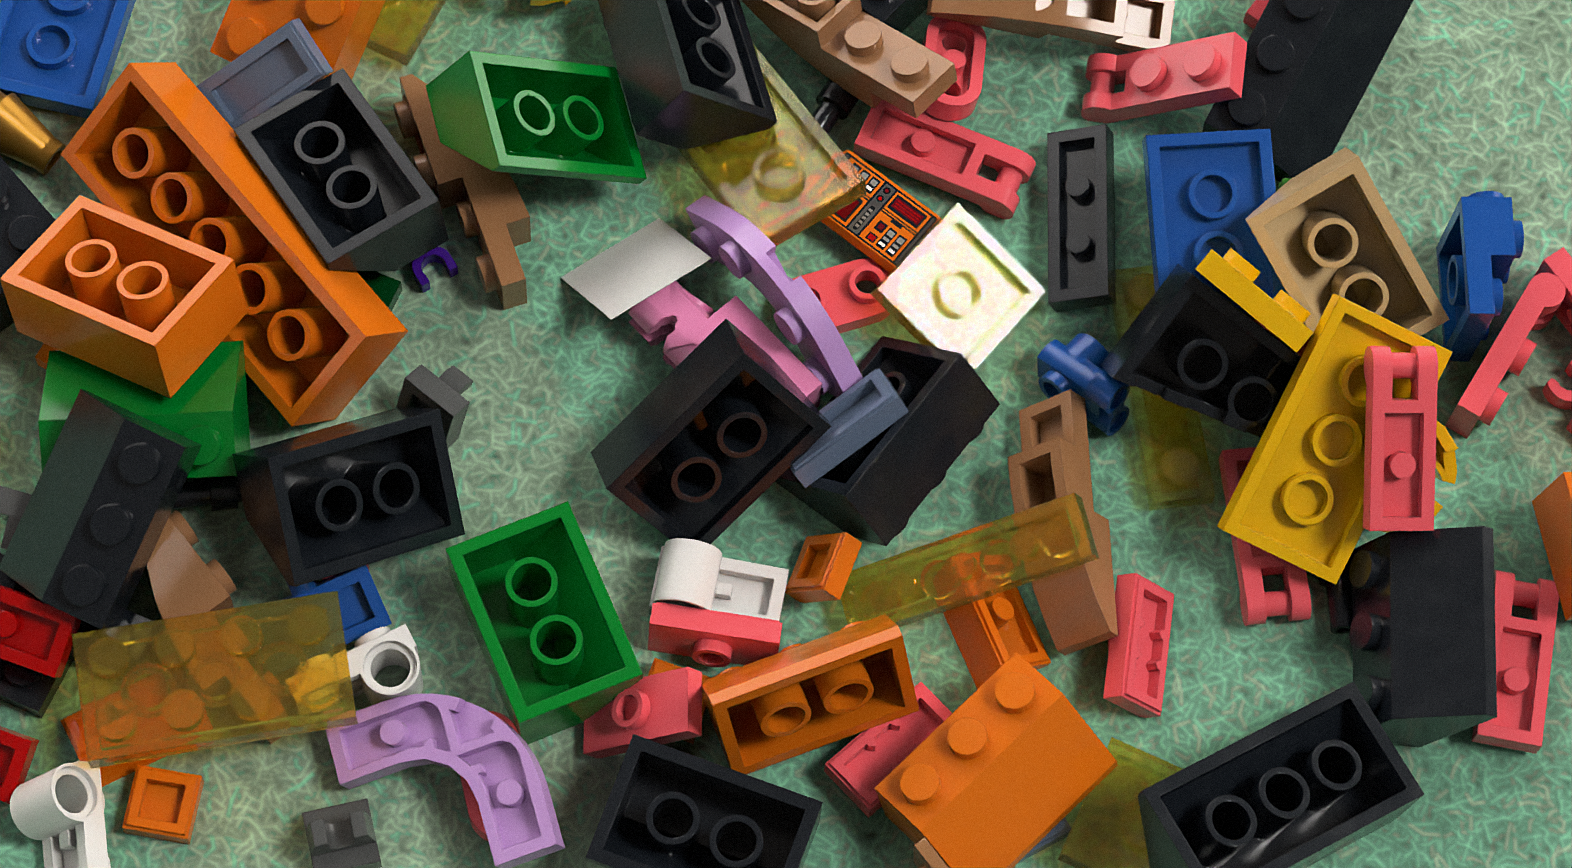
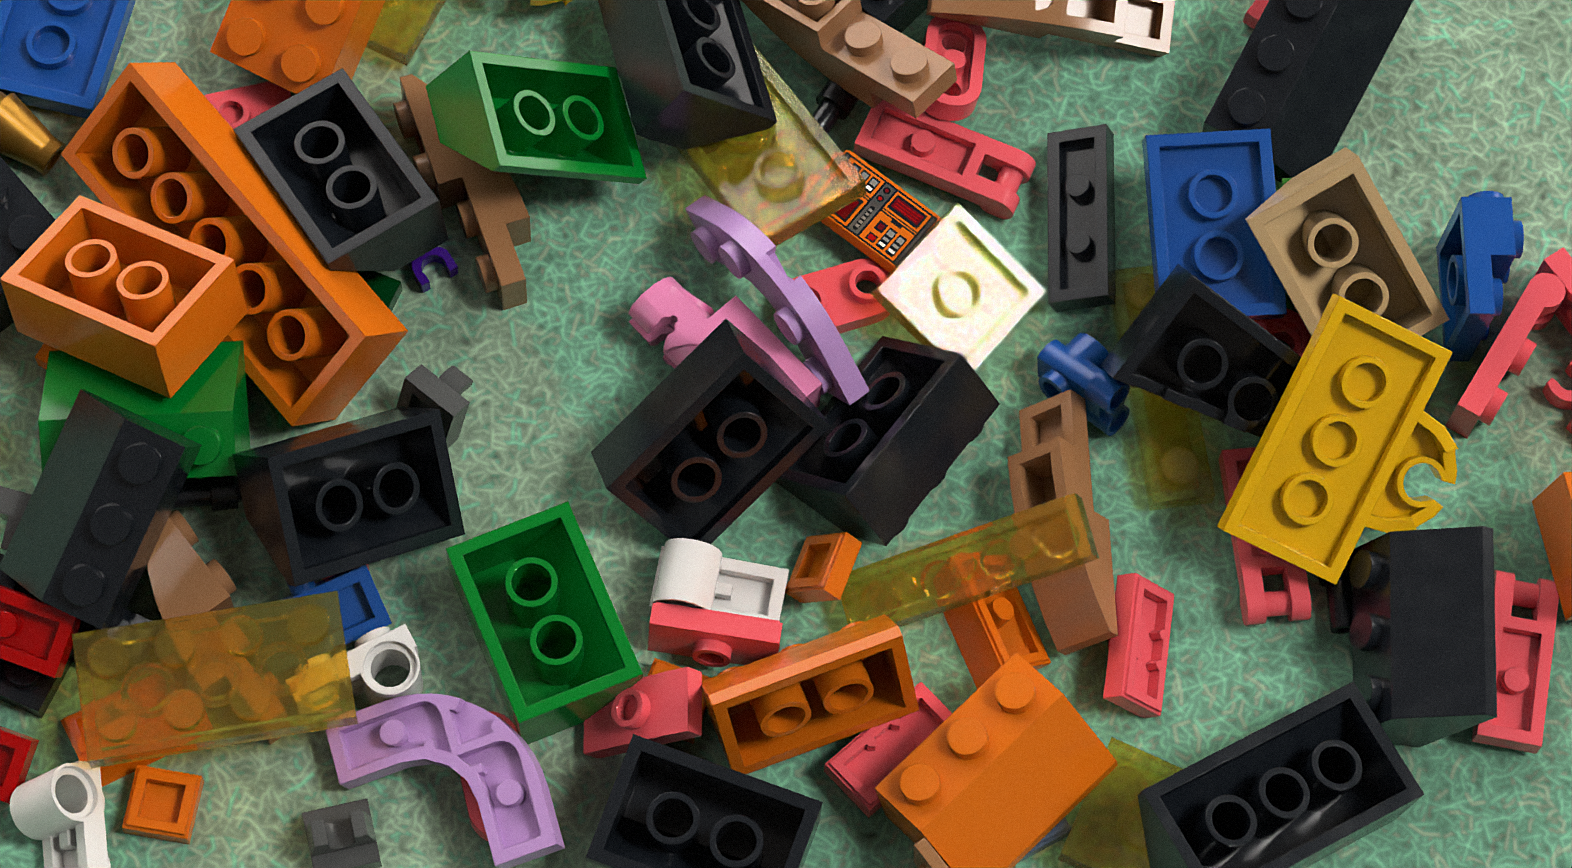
sand blue tile [196,18,334,129] -> none
white sticker [561,218,712,320] -> none
sand blue tile [790,368,909,488] -> none
coral plate [1081,31,1247,123] -> none
yellow plate [1195,248,1314,353] -> none
coral plate [1363,346,1438,531] -> none

